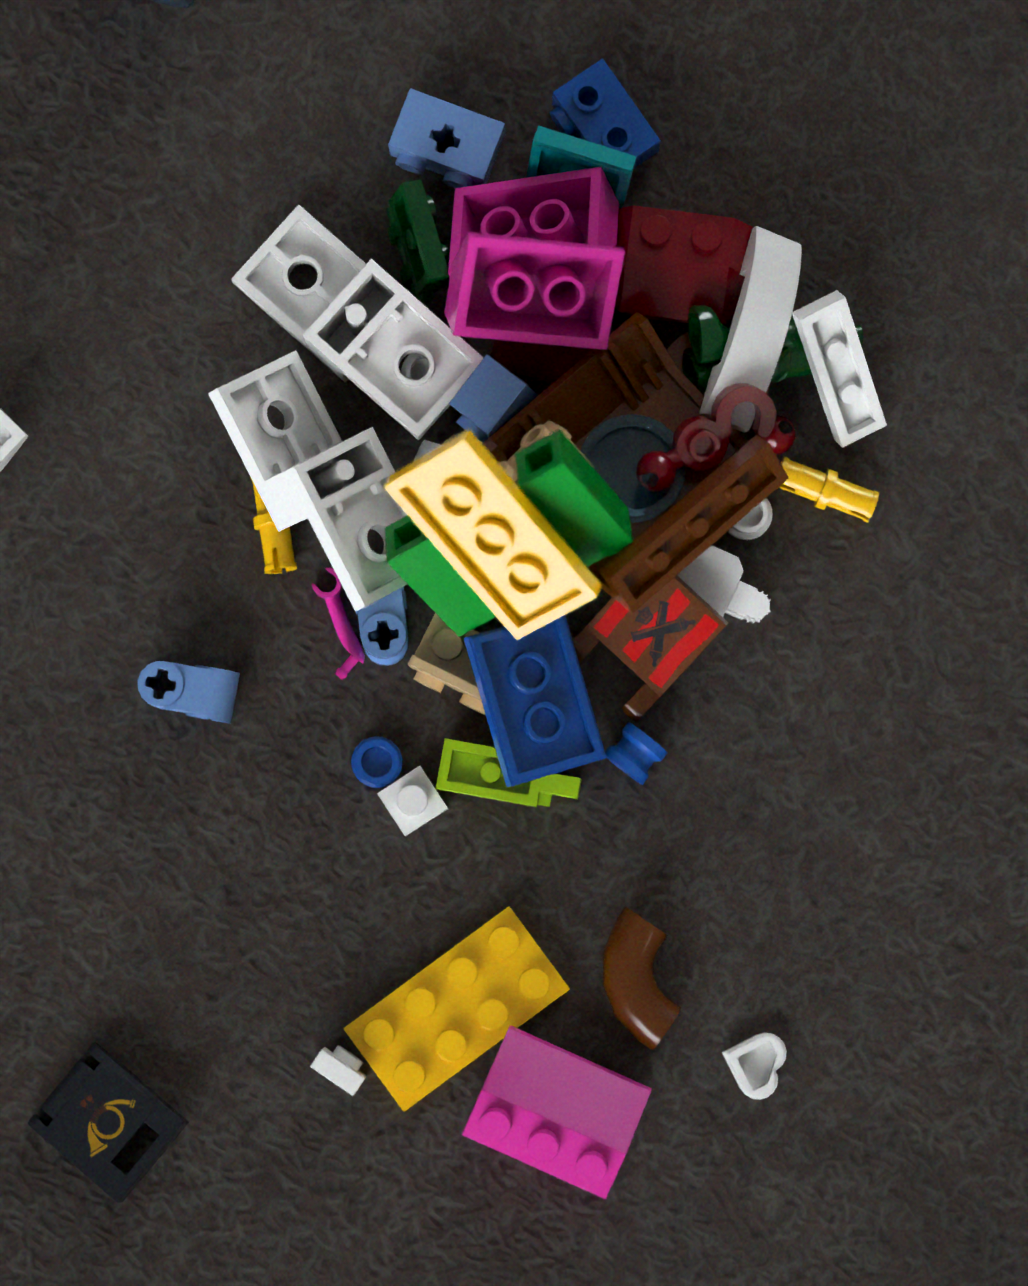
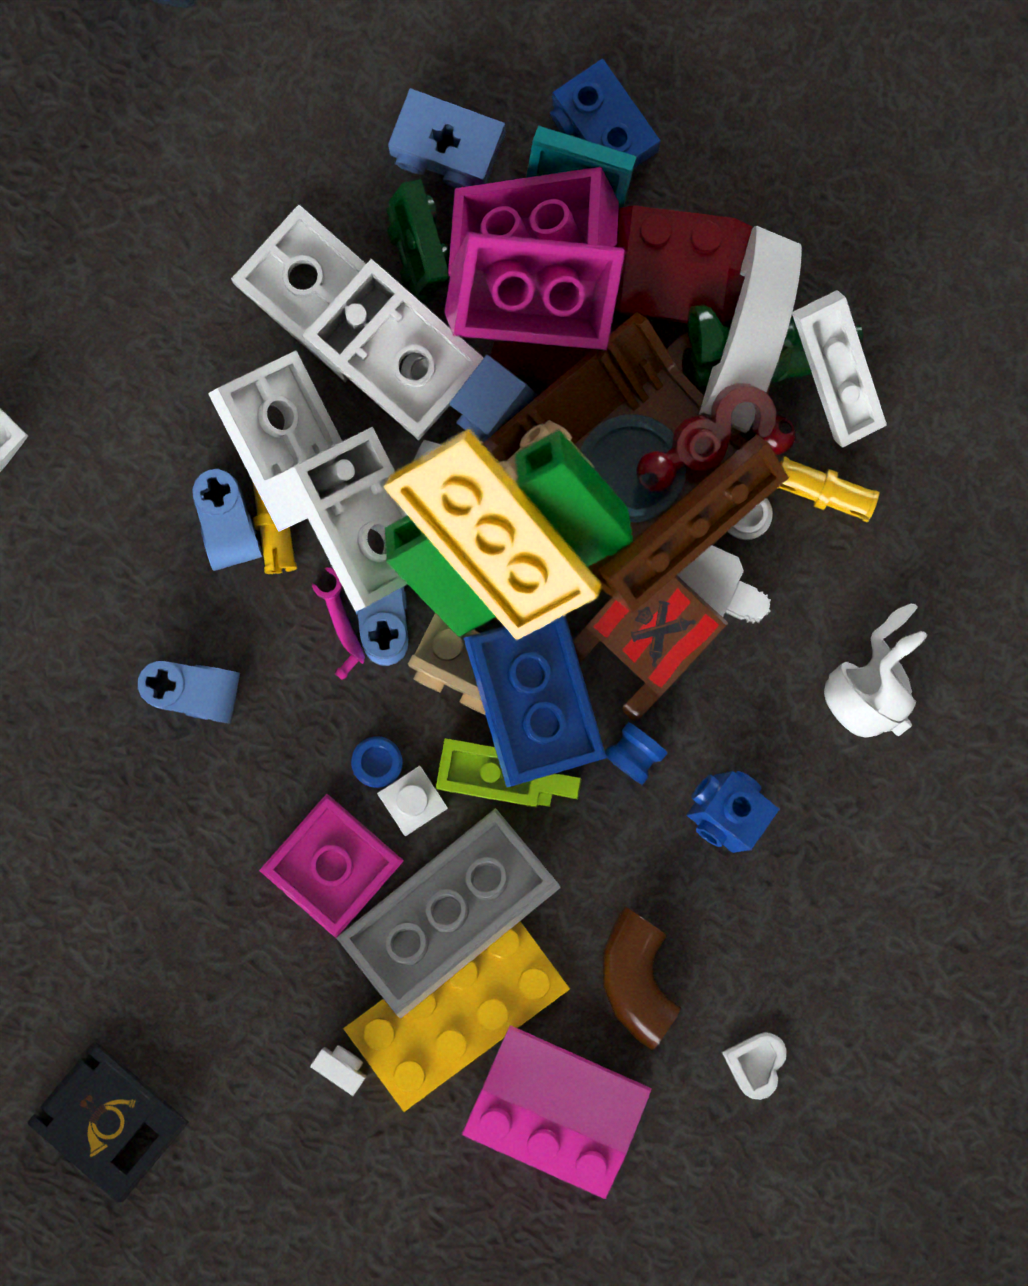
none -> medium blue piece [192,469,263,571]
none -> dark pink tile [259,794,404,938]
none -> light grey tile [337,808,561,1019]
none -> blue brick [686,771,780,853]
none -> white hair [824,603,927,738]

